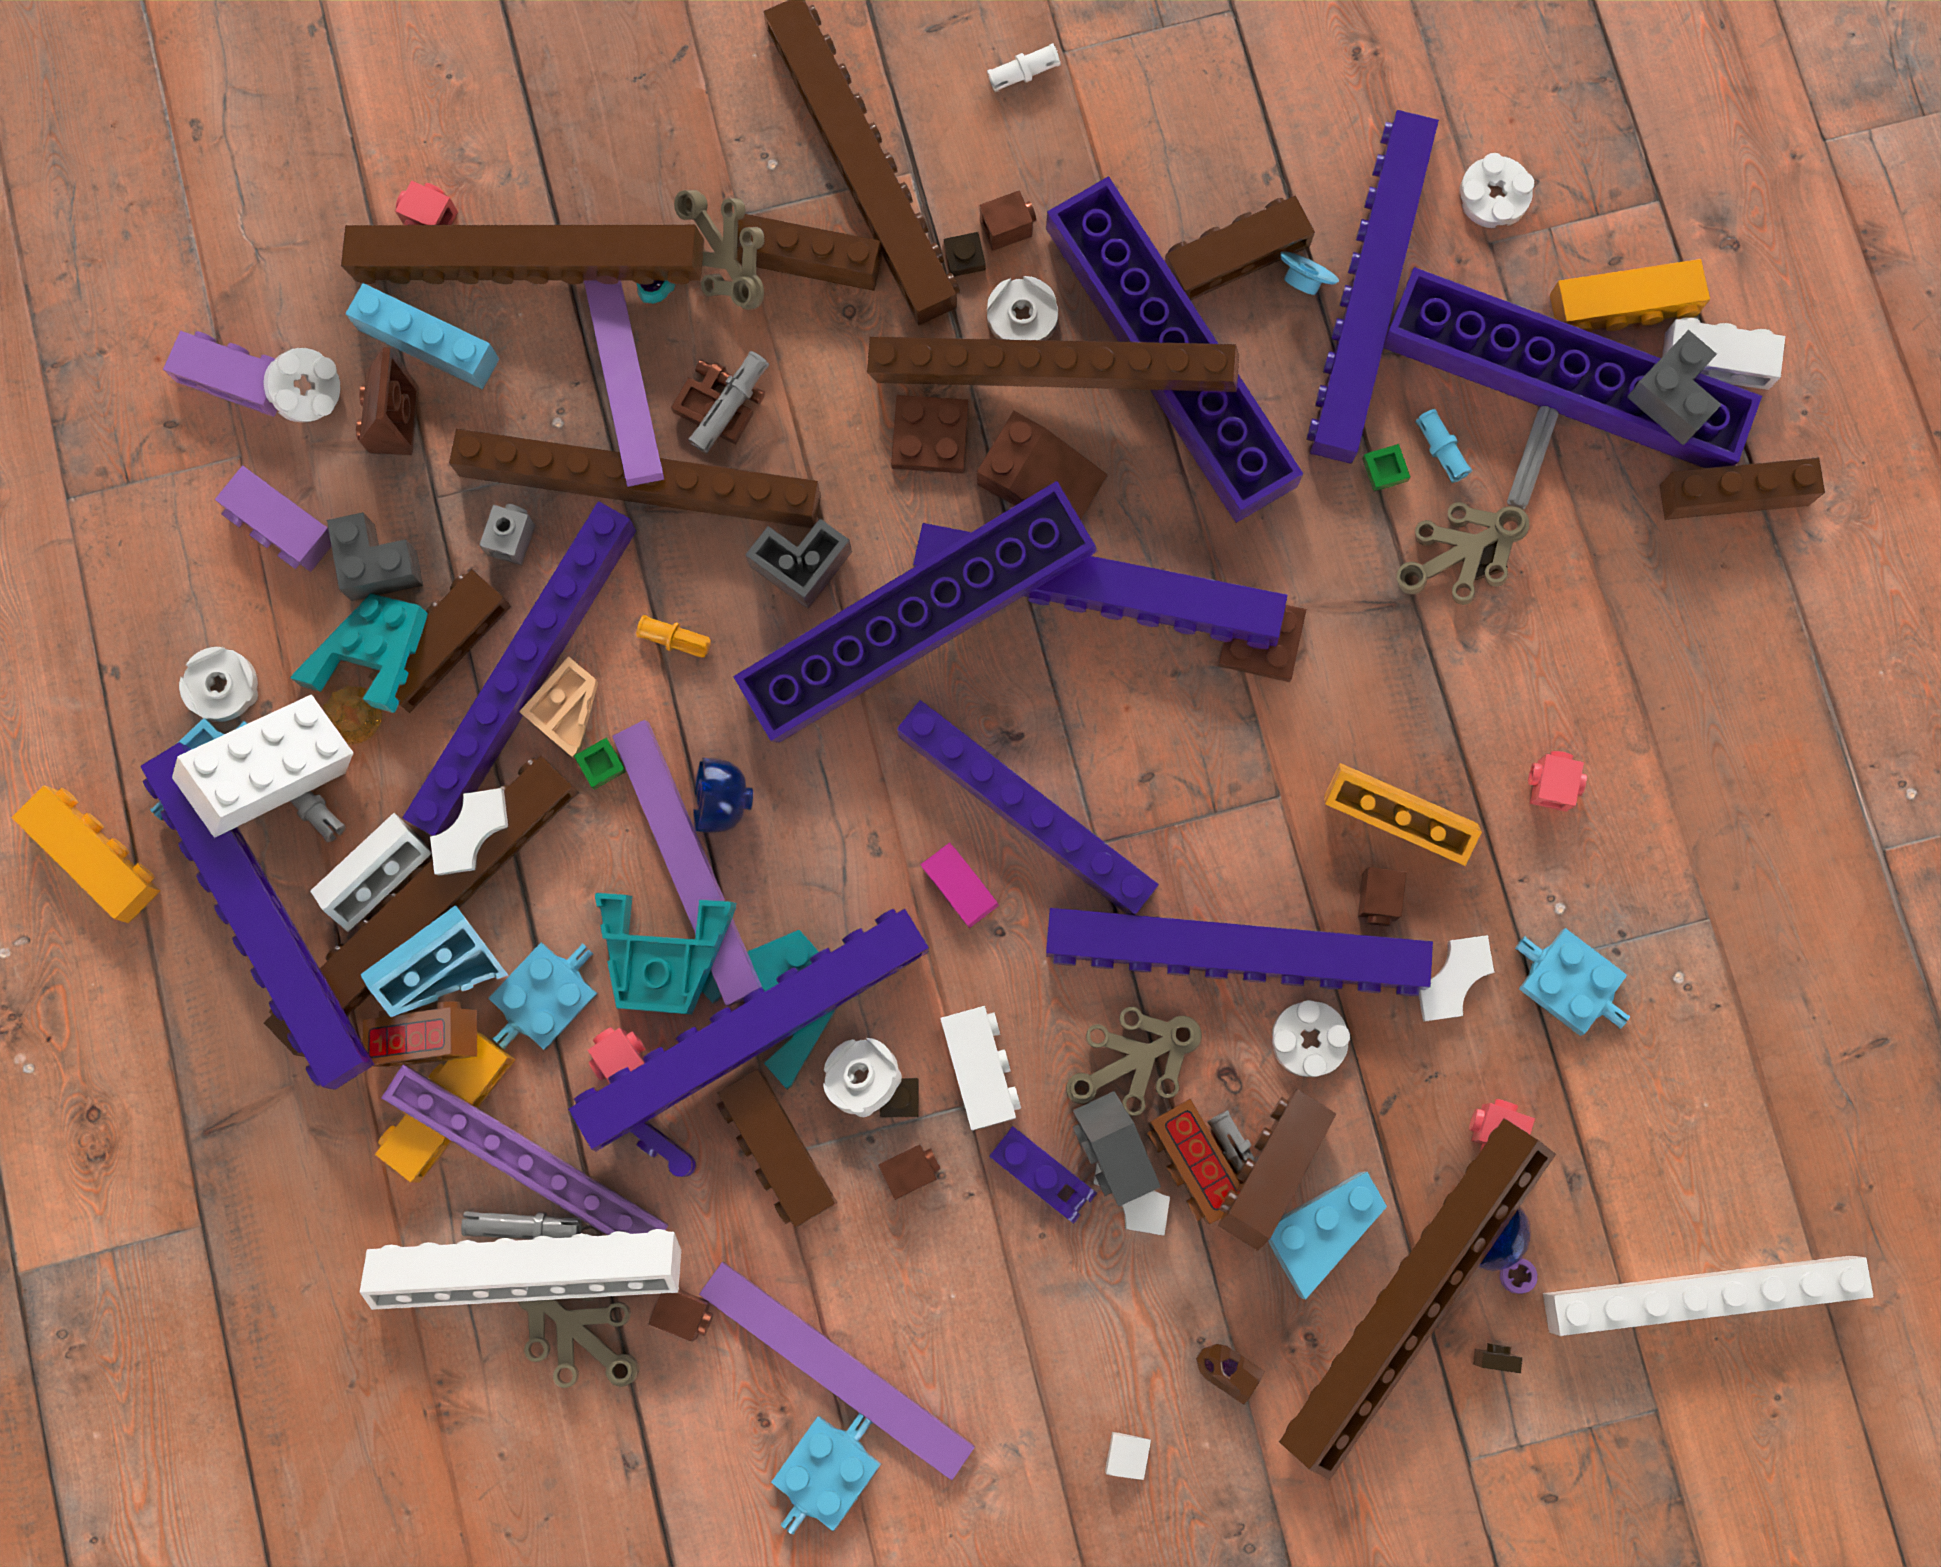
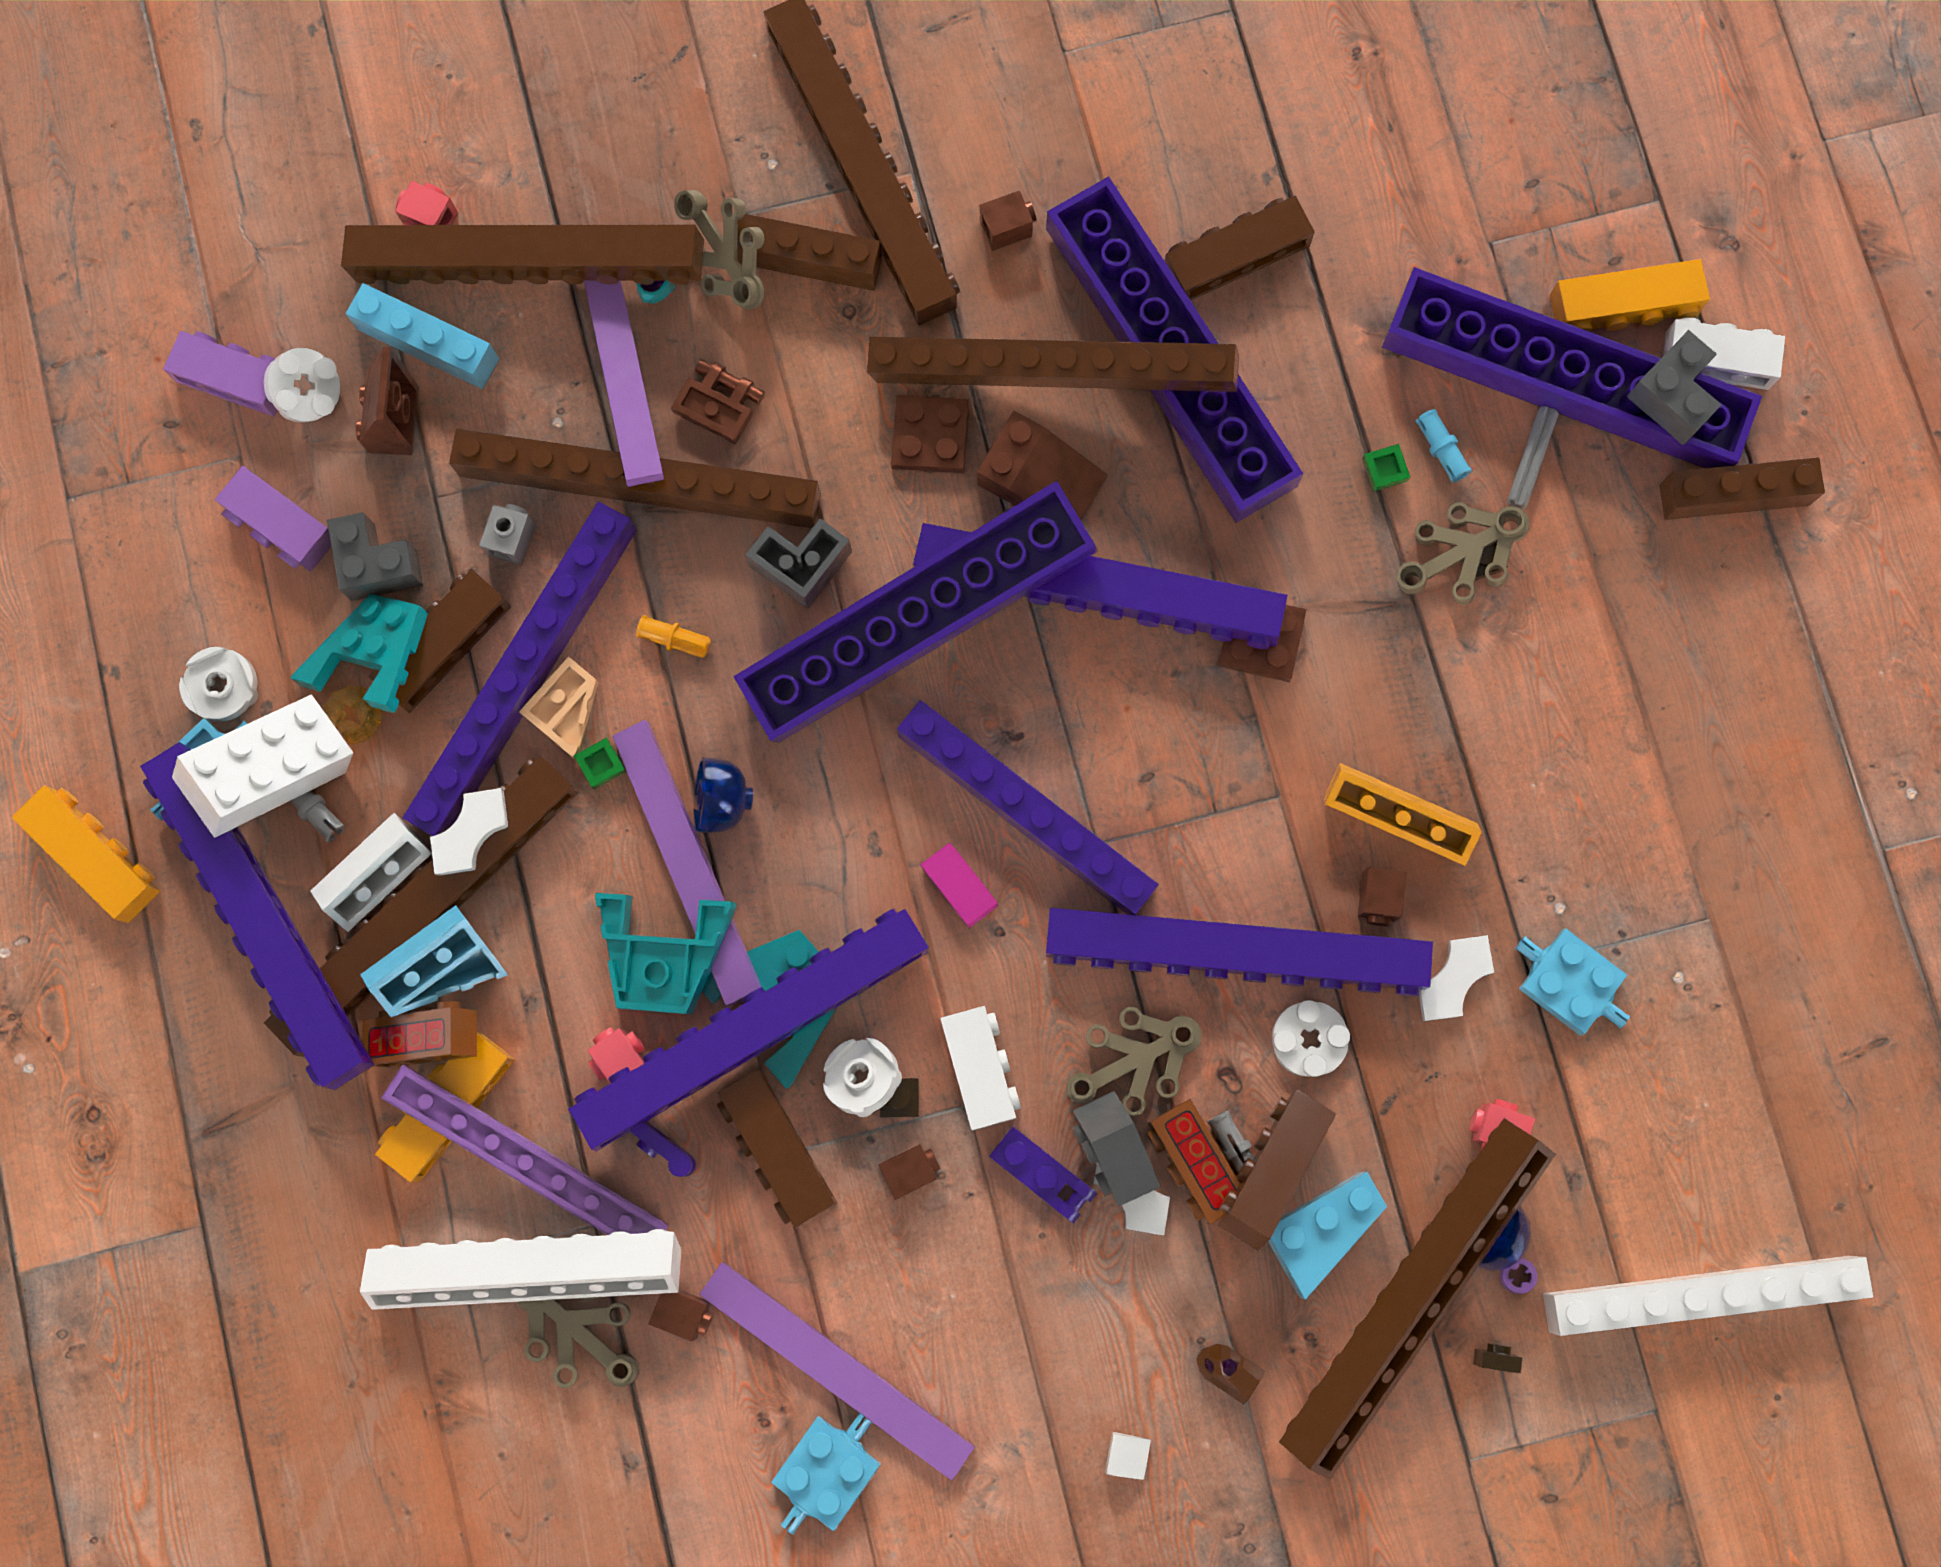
light grey pin [461,1211,582,1240] -> none
medium azure plate [488,942,598,1050] -> none
light grey pin [688,351,770,454] -> none
dark brown plate [943,232,986,277] -> none
white pin [987,43,1061,92] -> none
white plate [987,276,1058,340] -> none
medium azure piece [1281,251,1339,295] -> none
dark purple brick [1306,110,1439,464] -> none
white plate [1459,153,1534,228] -> none
coral brick [1528,751,1587,812] -> none

